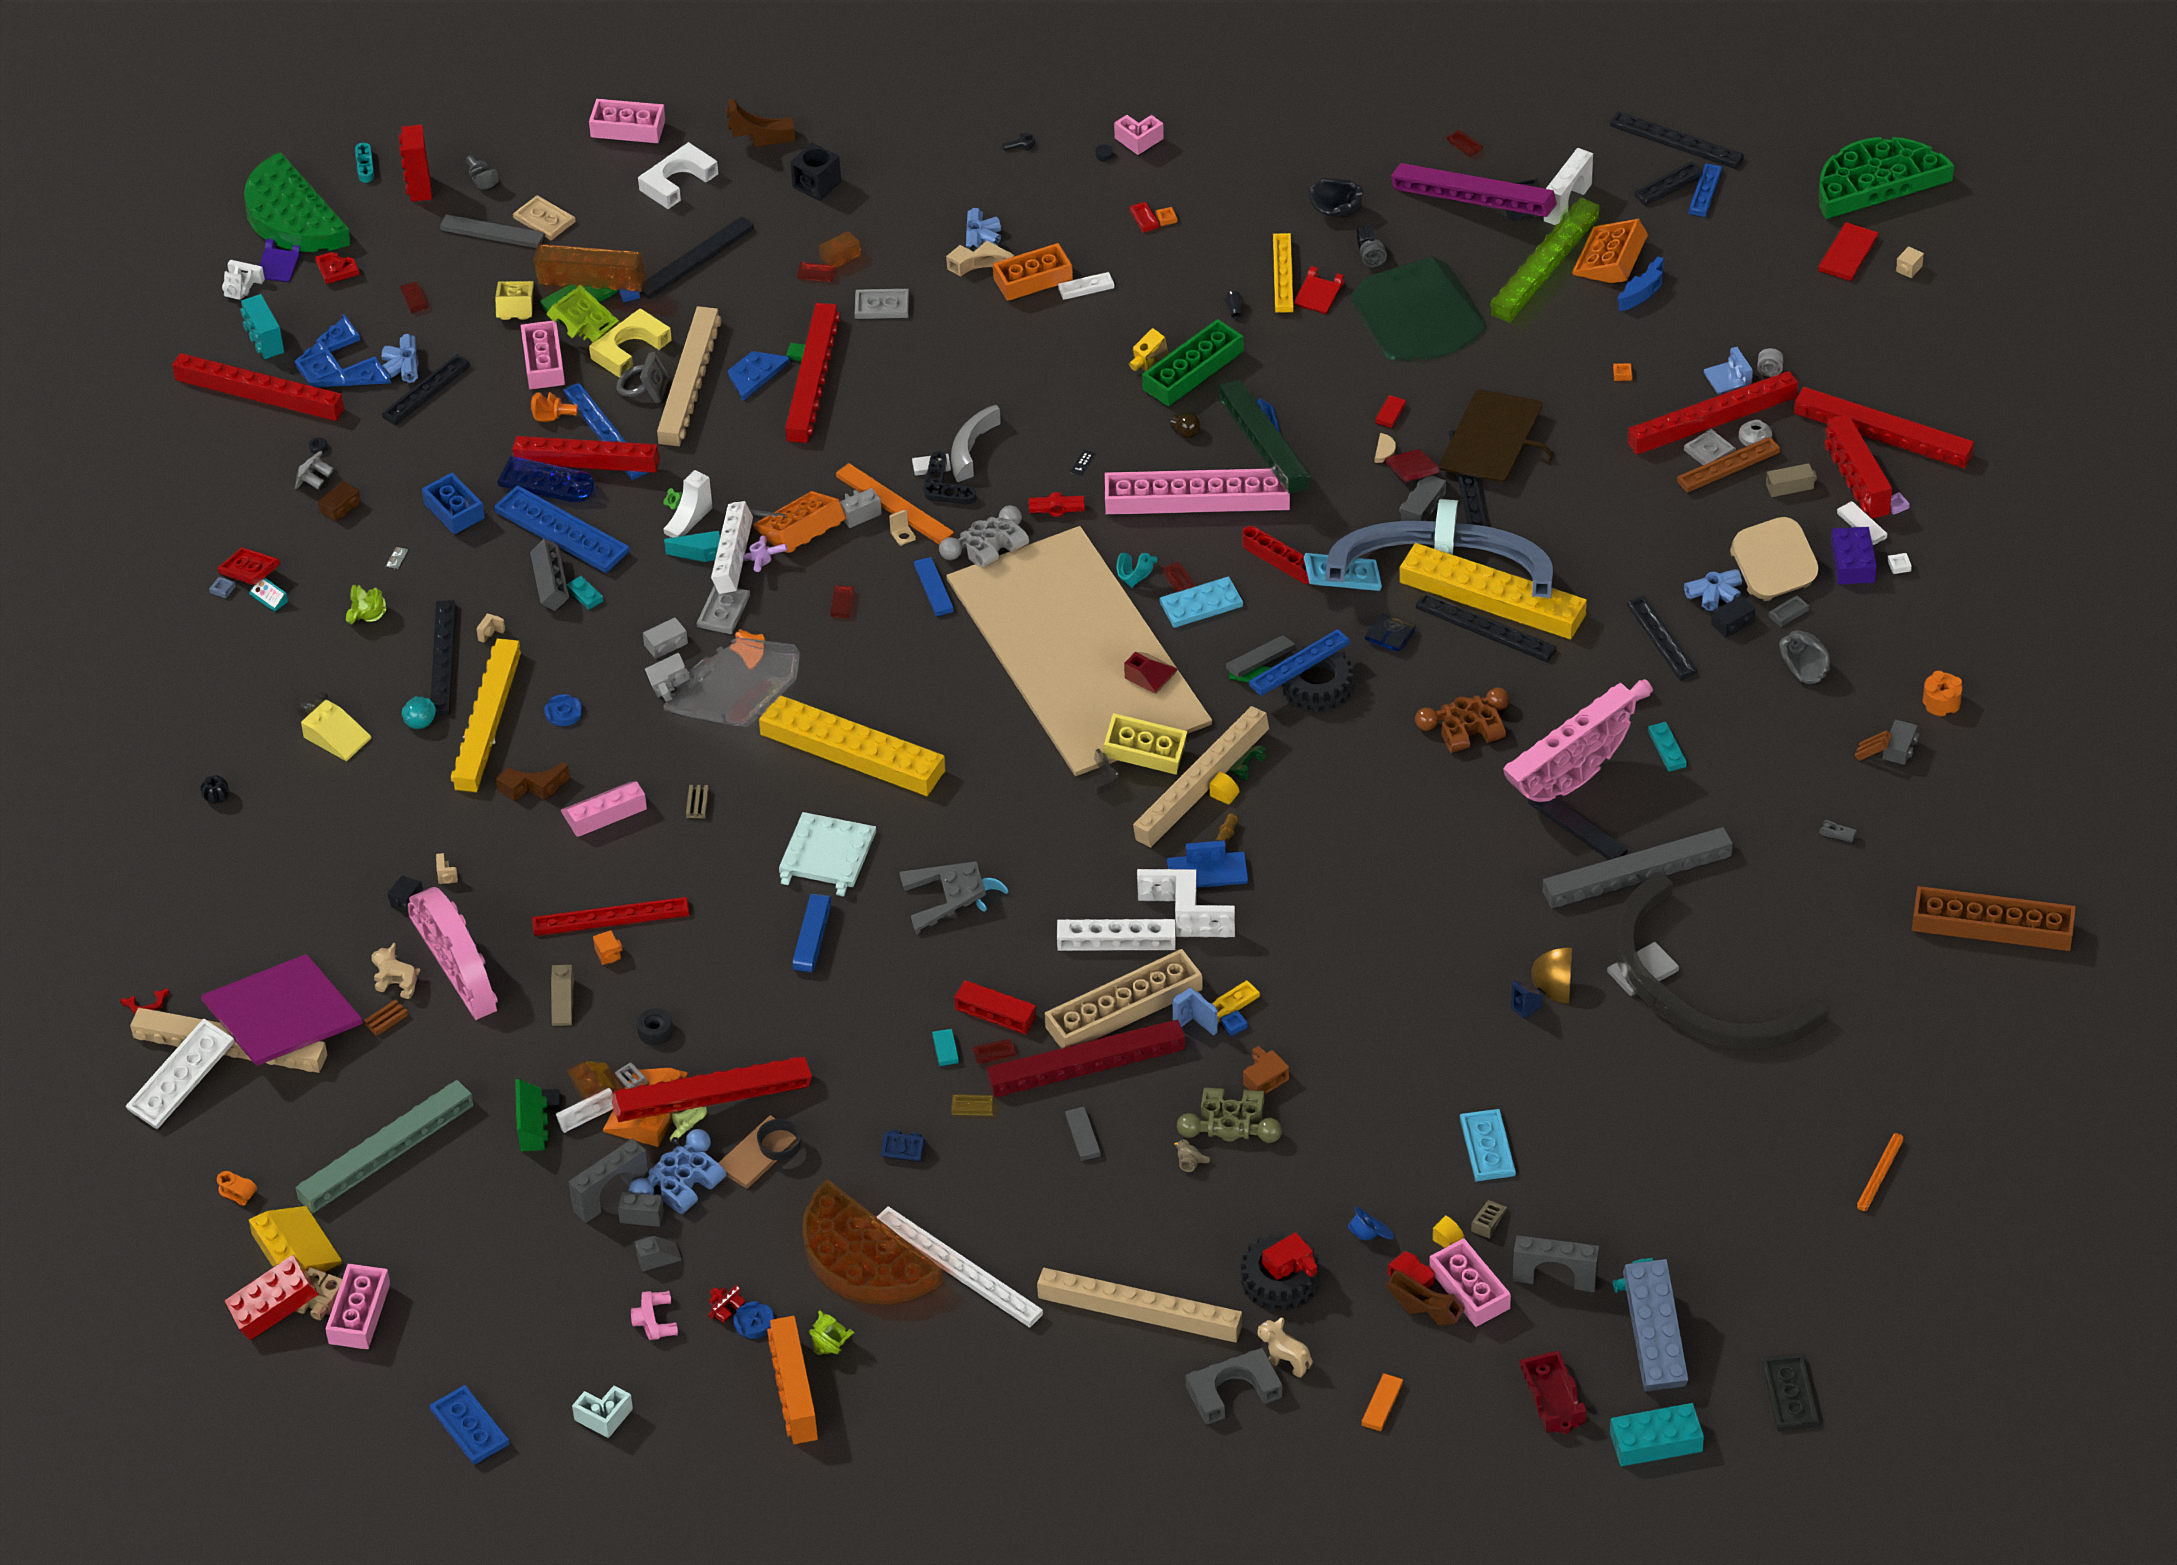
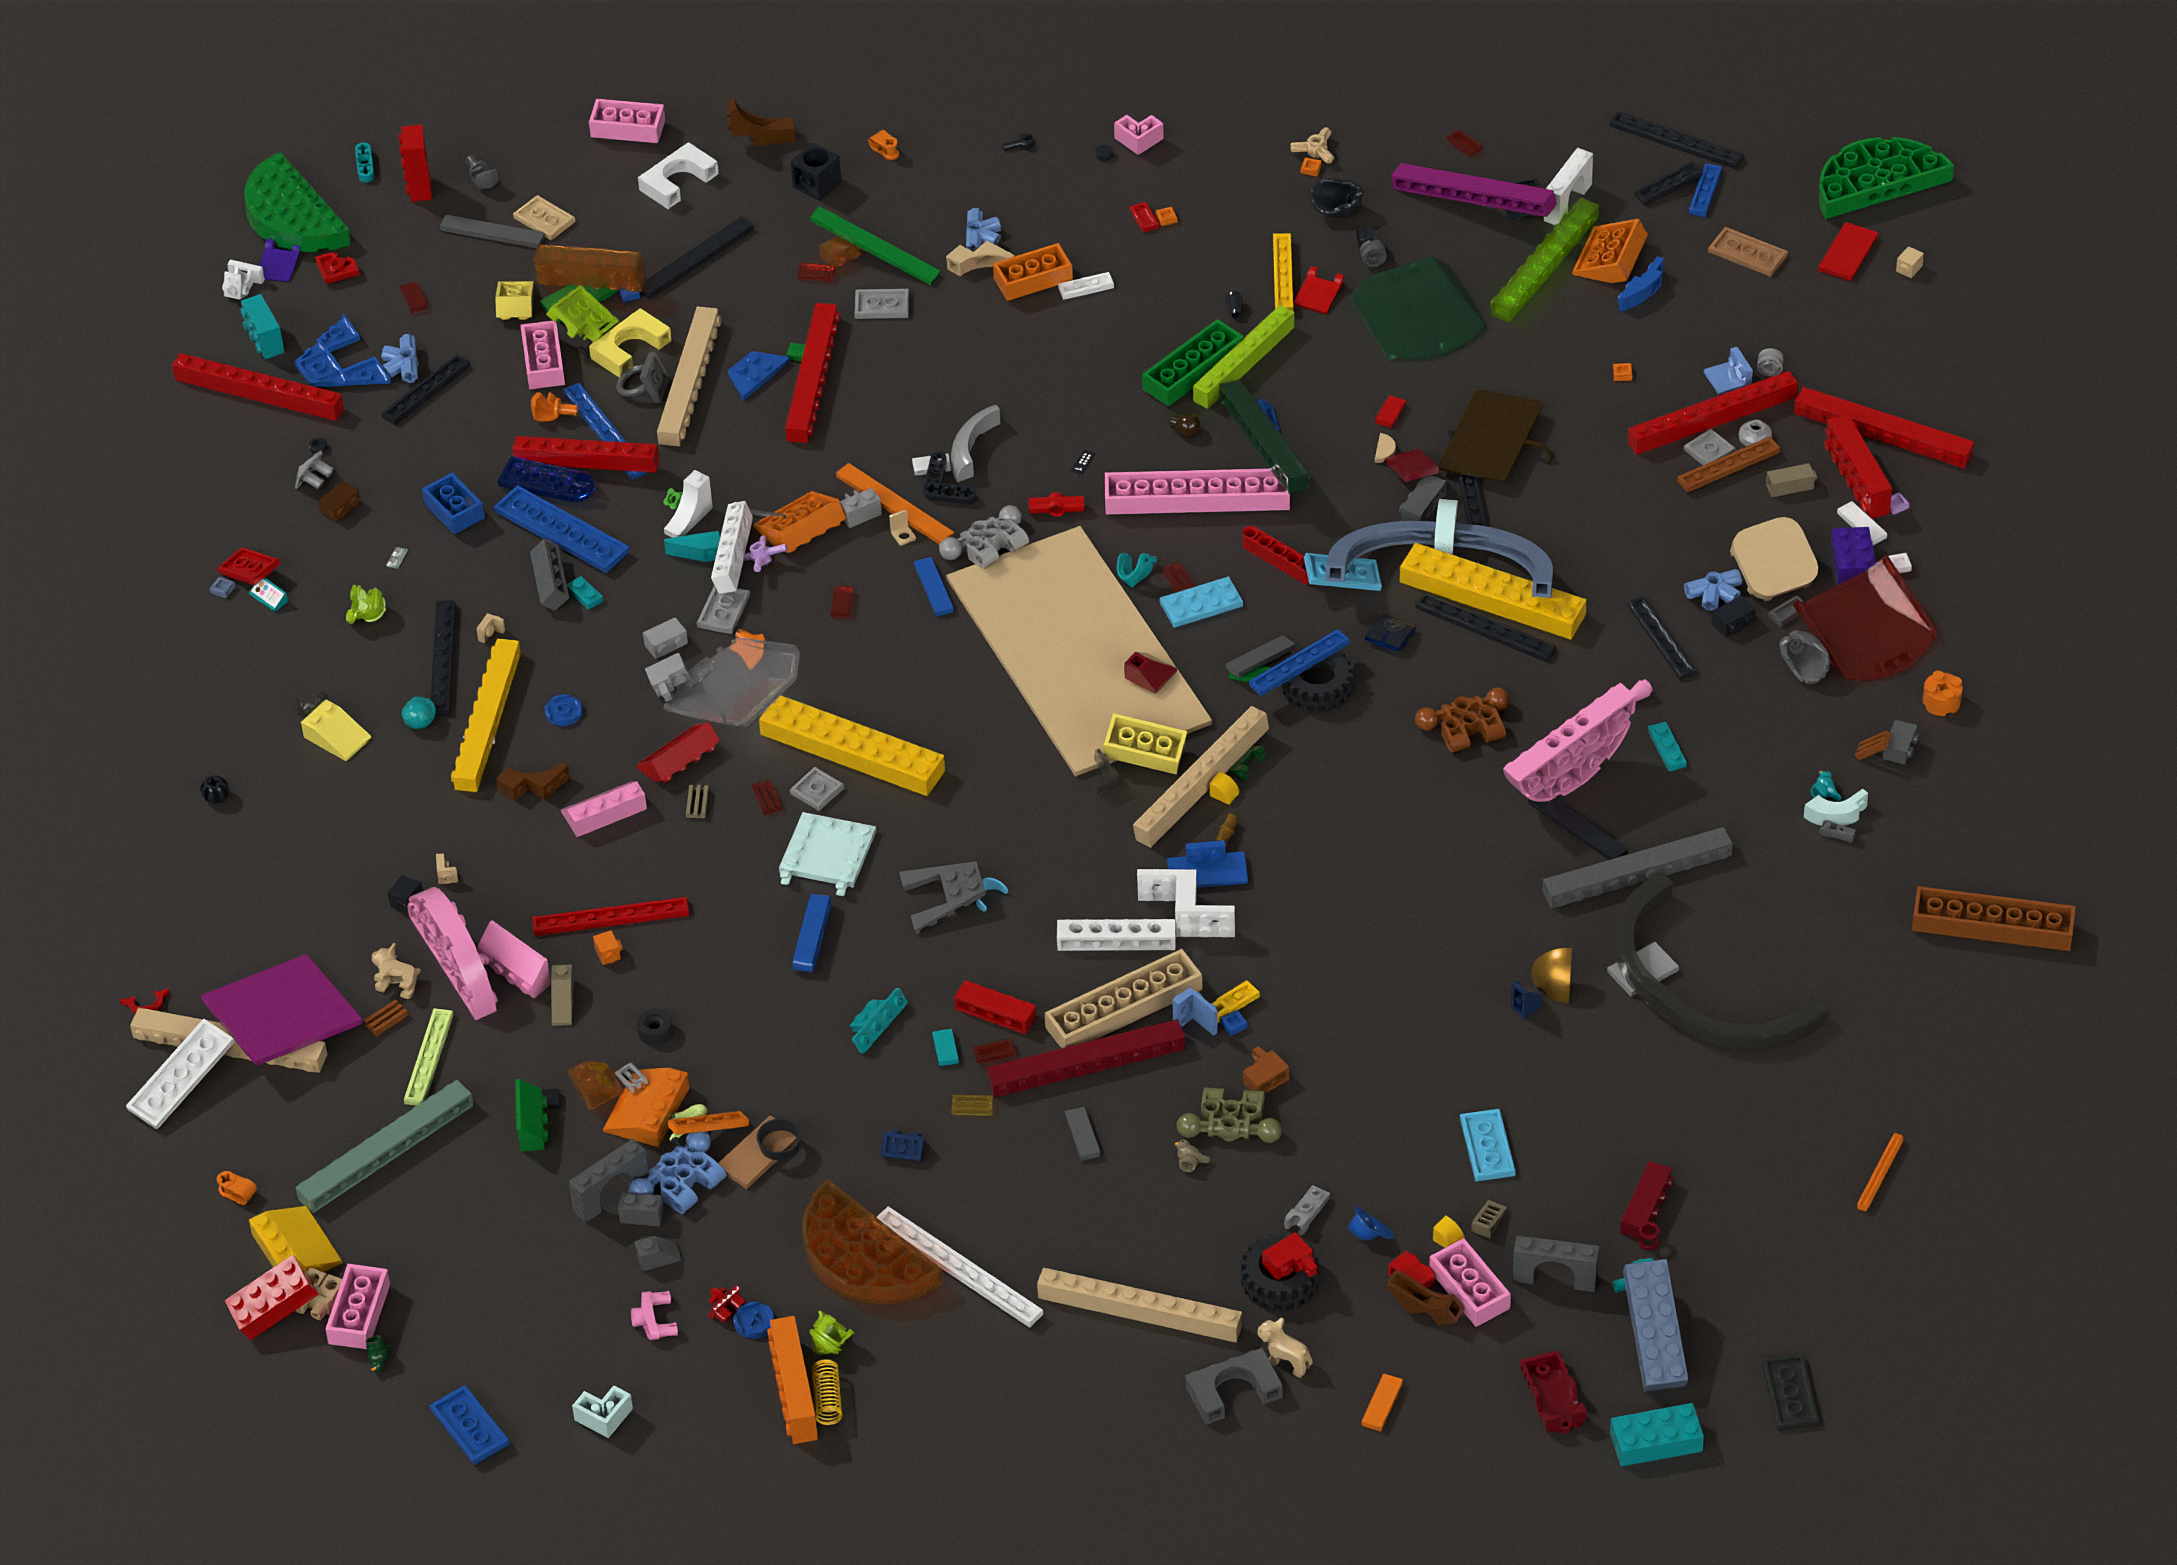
white tile [556,1088,613,1133] -> none
red brick [611,1057,812,1122] -> none
yellow torso [1129,328,1169,371] -> none
none -> dark green animal [365,1335,392,1372]
none -> yellowish green tile [404,1008,453,1106]
none -> bright pink slope [477,920,551,998]
none -> red slope [636,722,720,783]
none -> orange tile [668,1111,749,1135]
none -> clear red tile [751,779,782,815]
none -> light grey tile [790,767,844,811]
none -> green tile [810,206,940,285]
none -> yellow piece [811,1359,842,1425]
none -> teal bracket [850,988,908,1054]
none -> orange piece [868,130,899,160]
none -> lime brick [1193,305,1294,409]
none -> light grey plate [1284,1185,1330,1236]
none -> tan bush [1290,127,1334,164]
none -> orange tile [1301,158,1322,176]
none -> dark red hinge [1620,1161,1674,1251]
none -> medium nougat tile [1708,227,1788,277]
none -> clear red windscreen [1793,555,1938,681]
none -> light aqua arch [1804,789,1868,826]
none -> teal animal [1811,771,1842,801]

